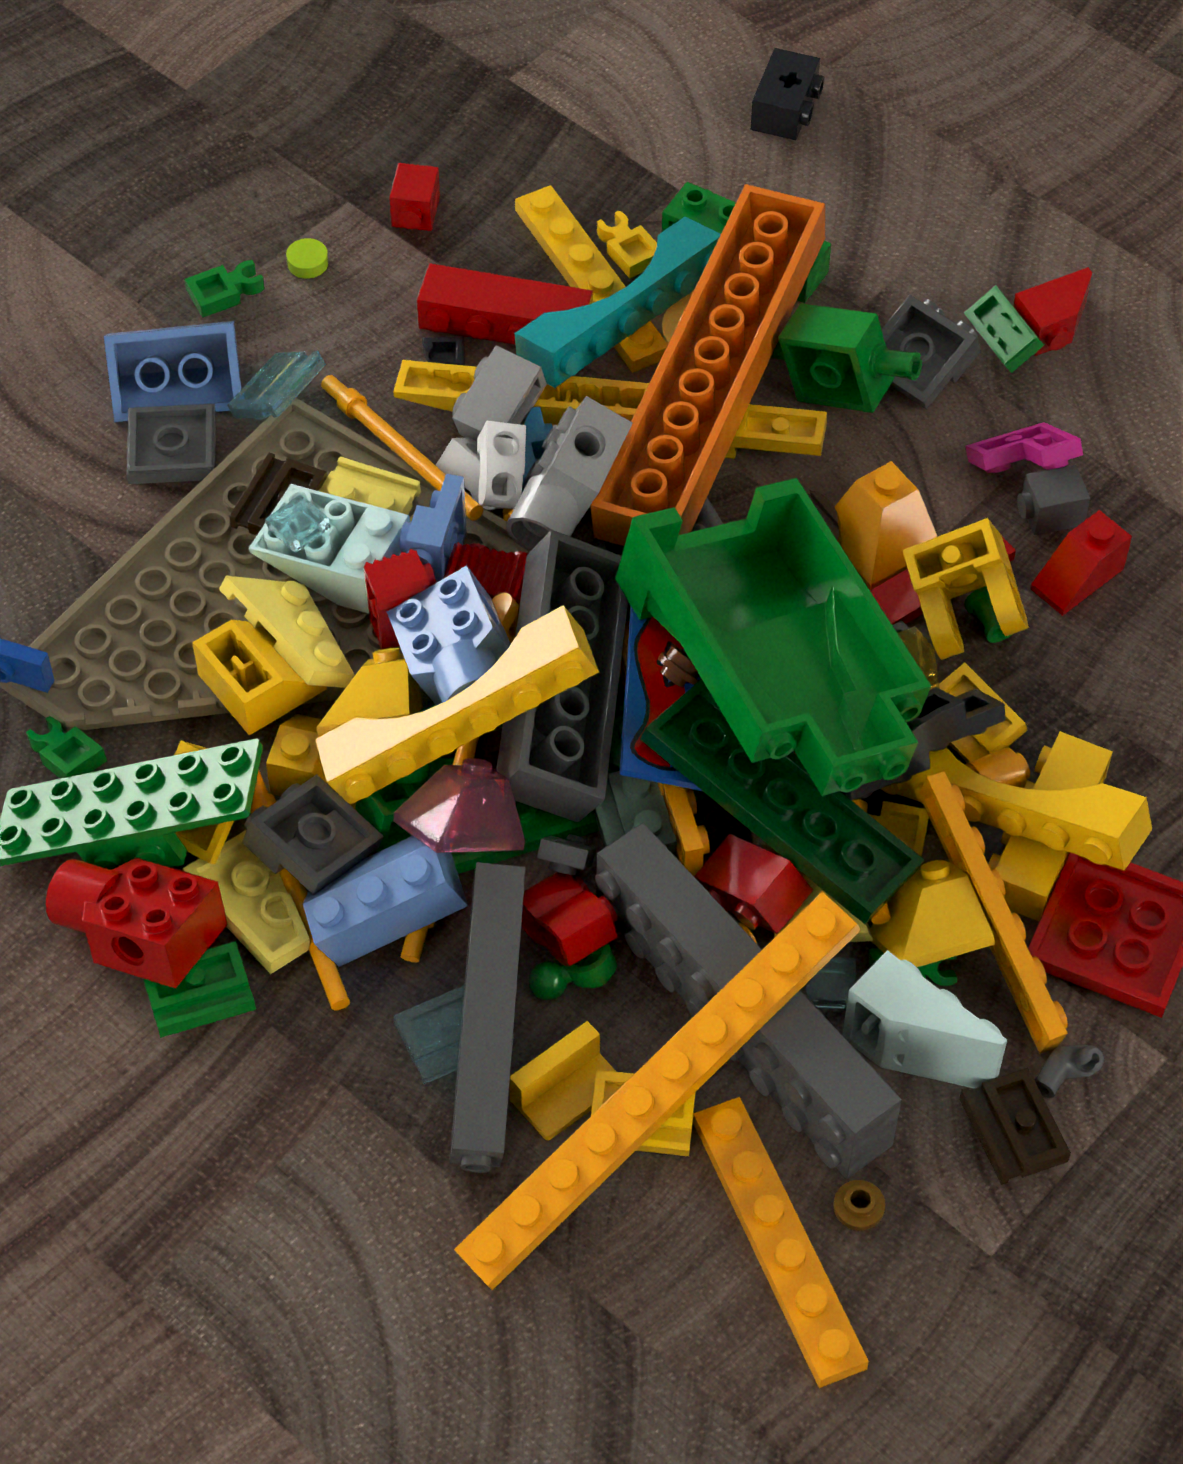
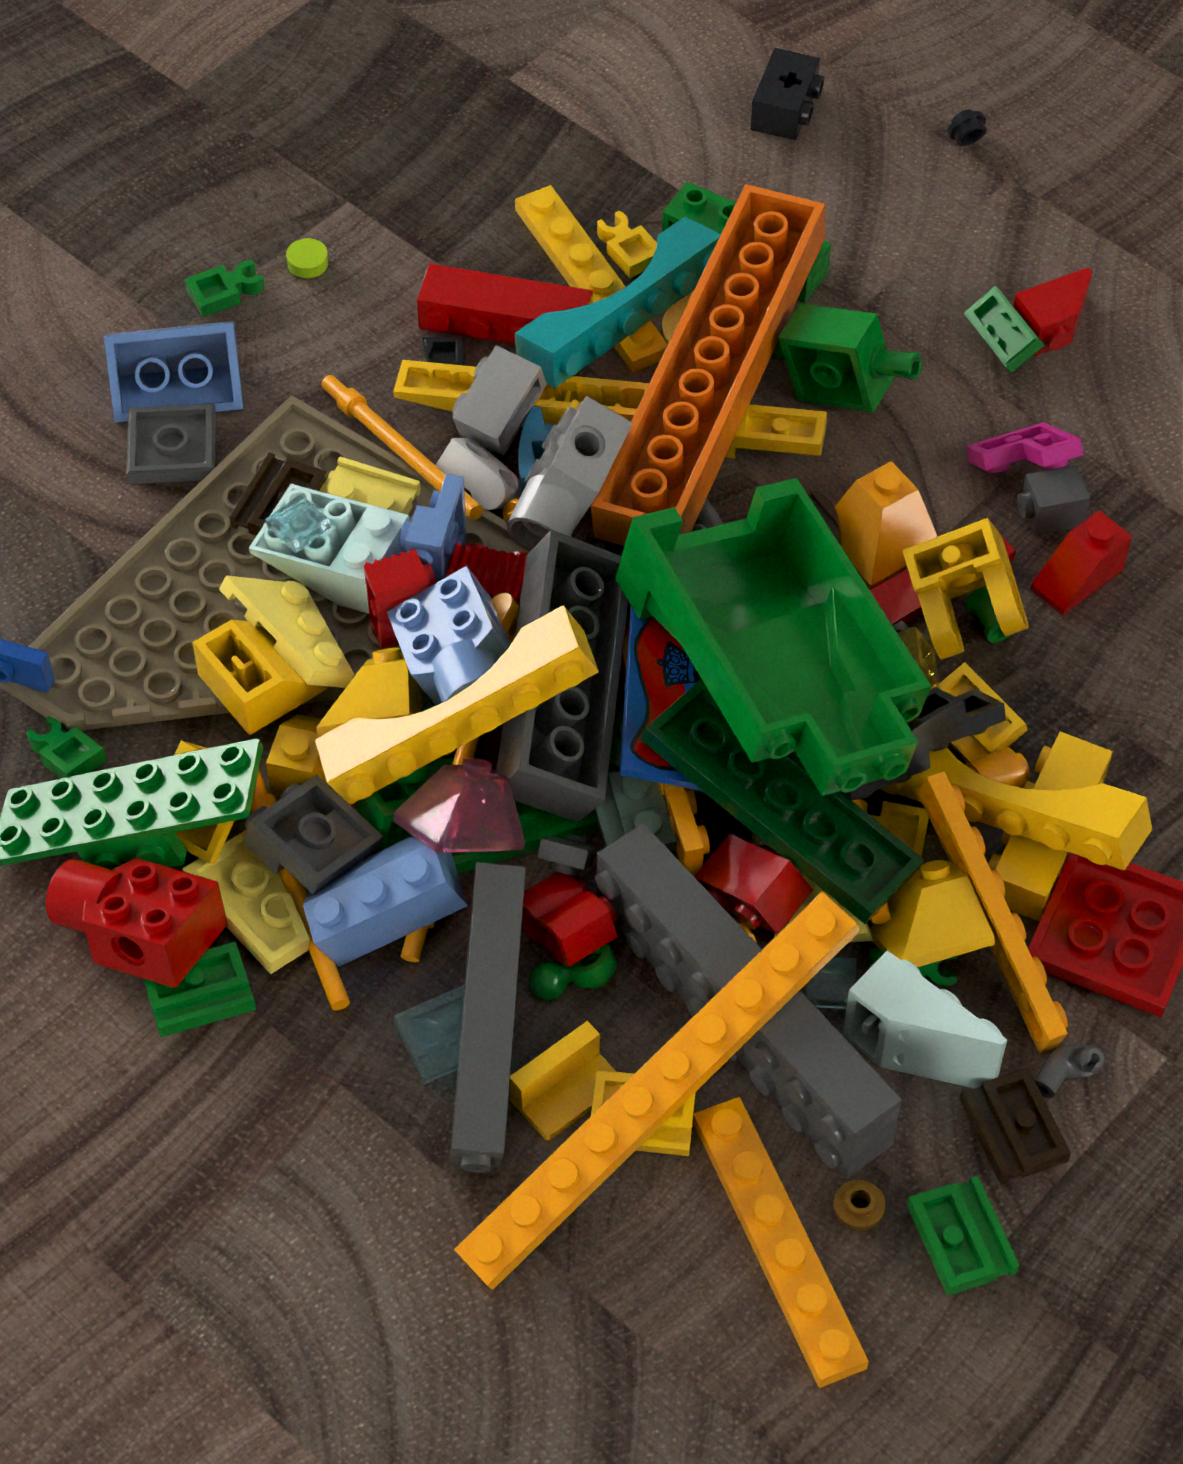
clear light blue plate [227,351,326,420] -> none
red brick [389,163,440,231] -> none
white leg [477,420,526,509] -> none
reddish brown plate [658,645,700,688] -> none
dark grey plate [881,295,981,410] -> none
none -> green plate [907,1175,1019,1296]
none -> black plate [947,109,987,146]

